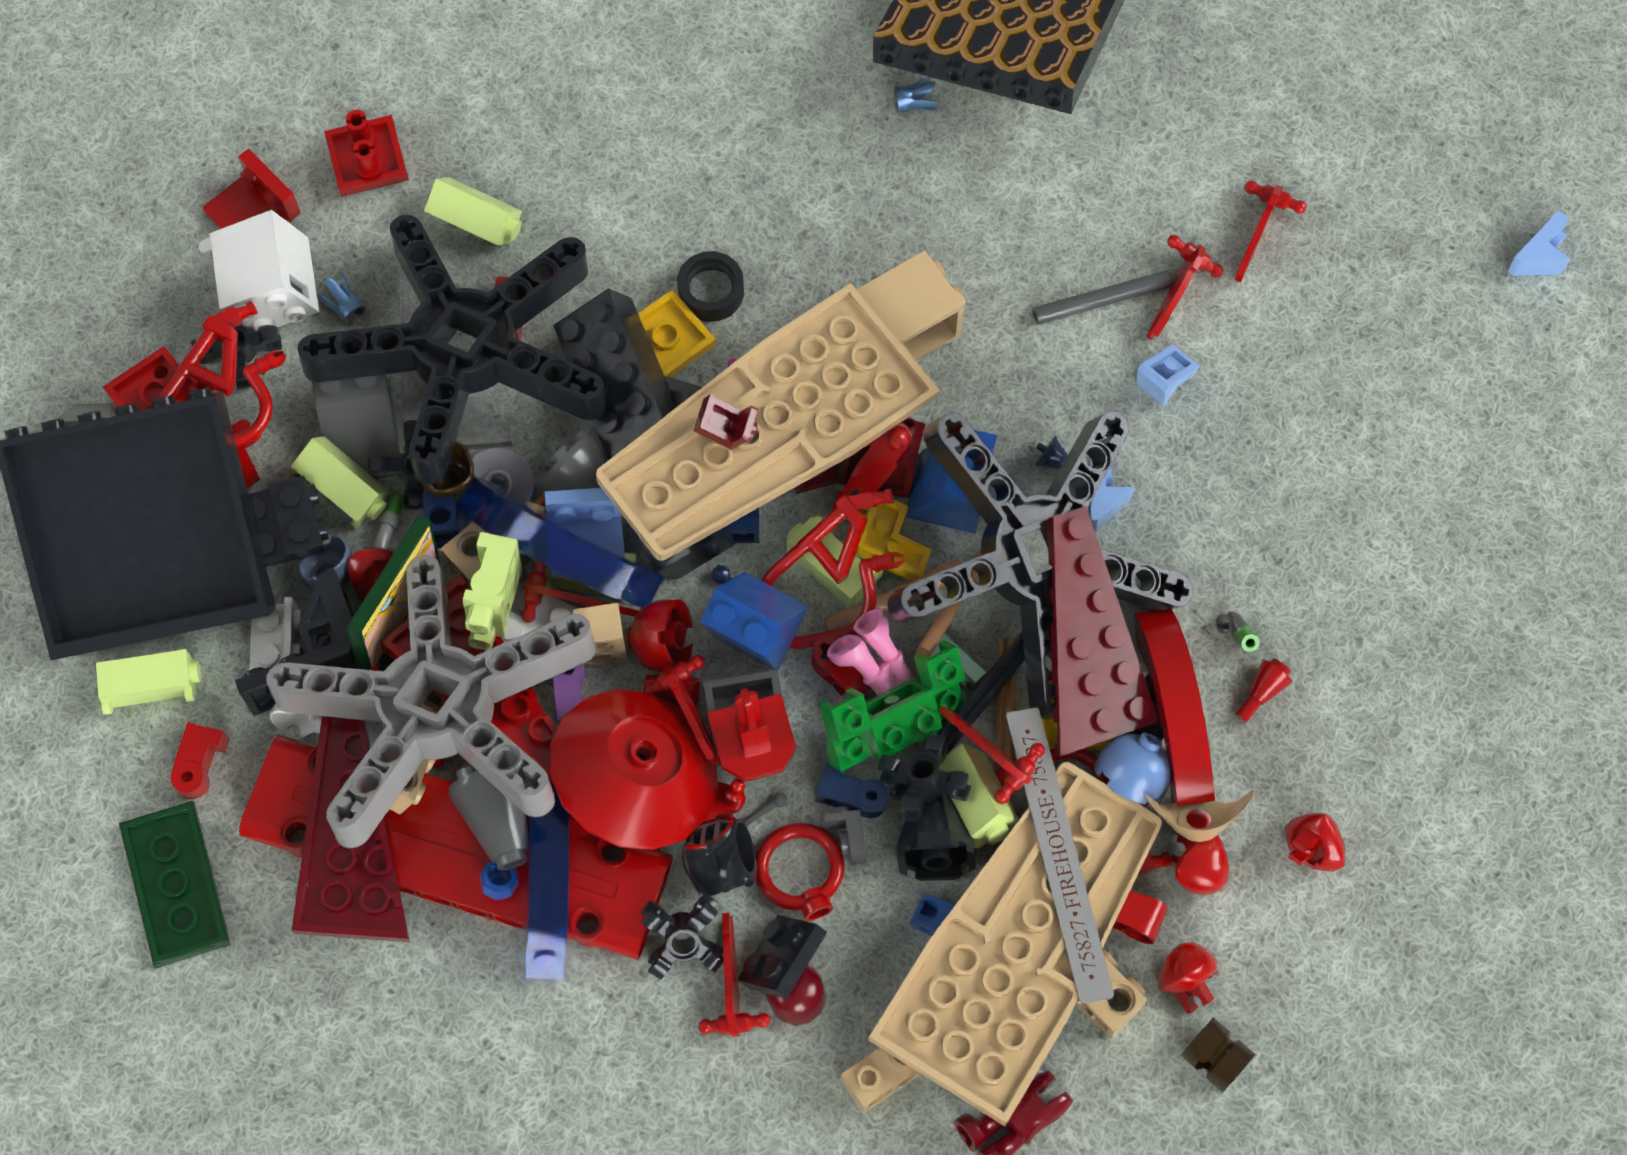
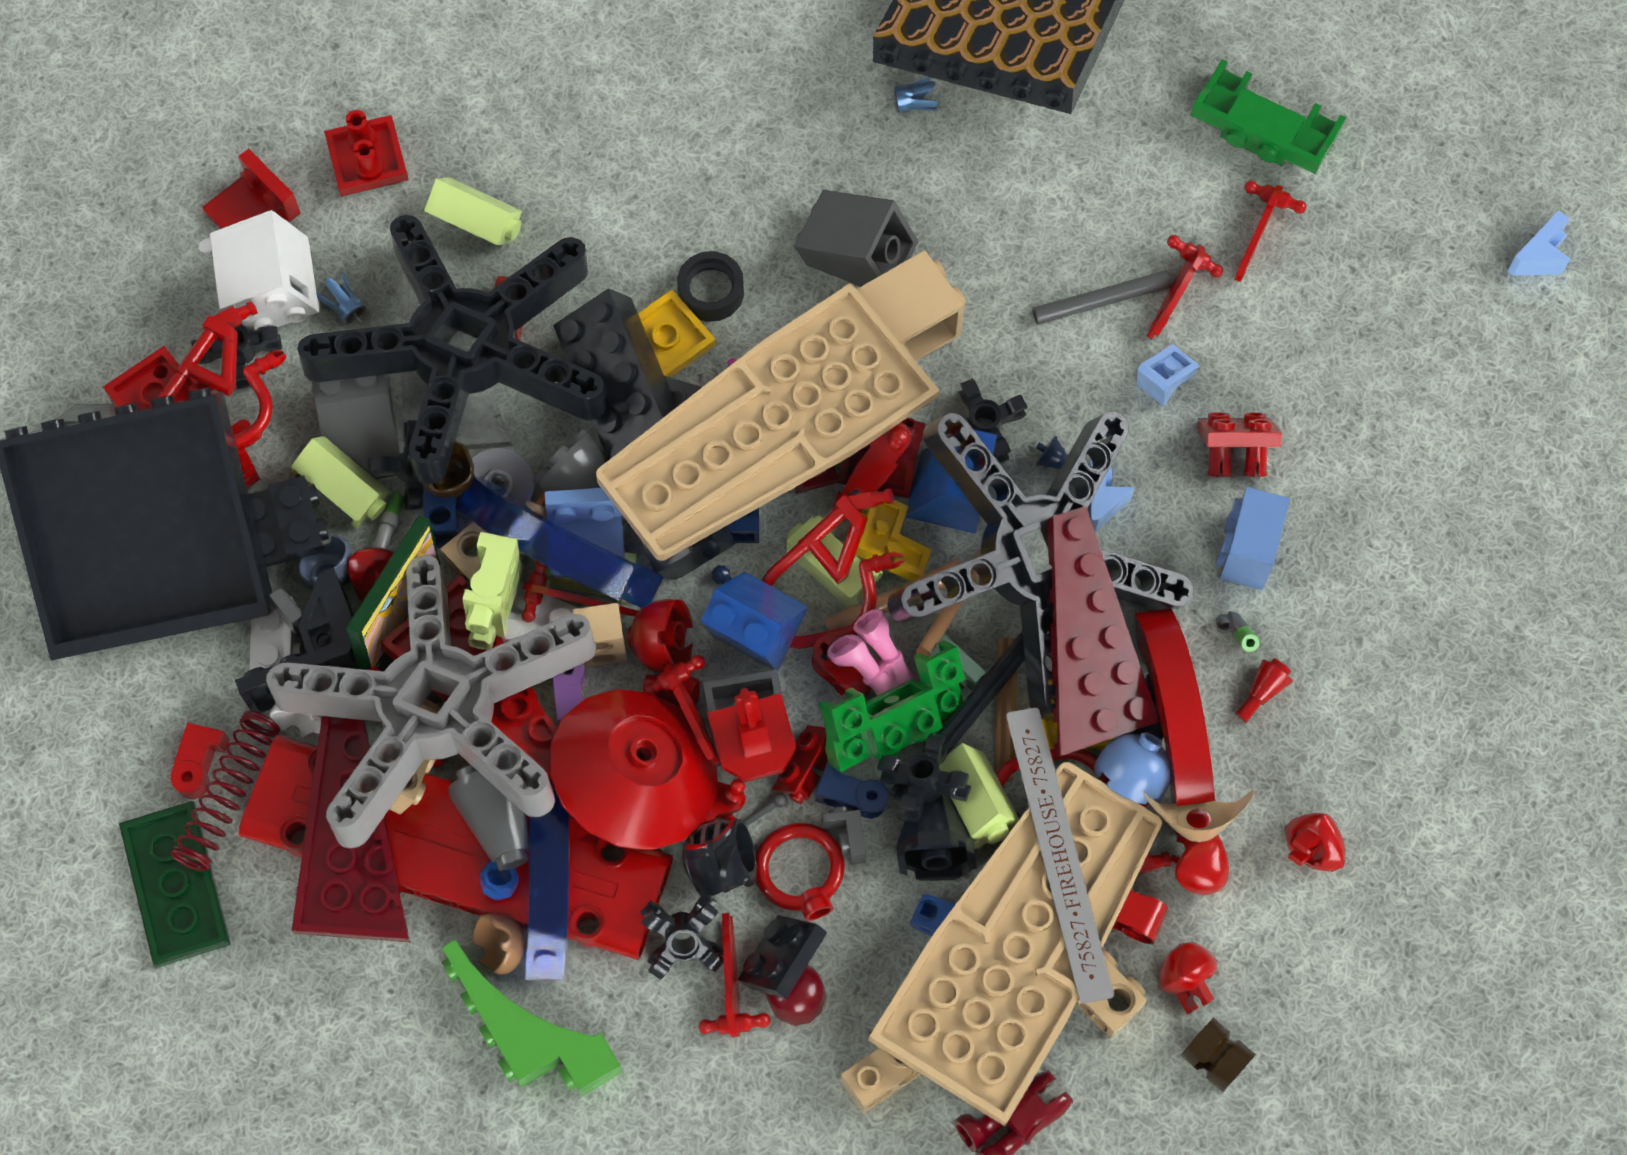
yellowish green brick [96,649,202,715] -> none
dark red bracket [693,394,758,450] -> none
red piece [939,706,1045,804] -> none
none -> dark red piece [171,711,280,872]
none -> dark grey tile [269,588,303,636]
none -> bright green arch [441,940,622,1096]
none -> medium nougat hair [472,914,525,975]
none -> red hinge [772,725,828,804]
none -> dark grey slope [794,189,919,287]
none -> black pin [945,378,1028,463]
none -> green bracket [1190,59,1346,174]
none -> red plate [1198,412,1282,477]
none -> medium blue brick [1216,487,1290,590]

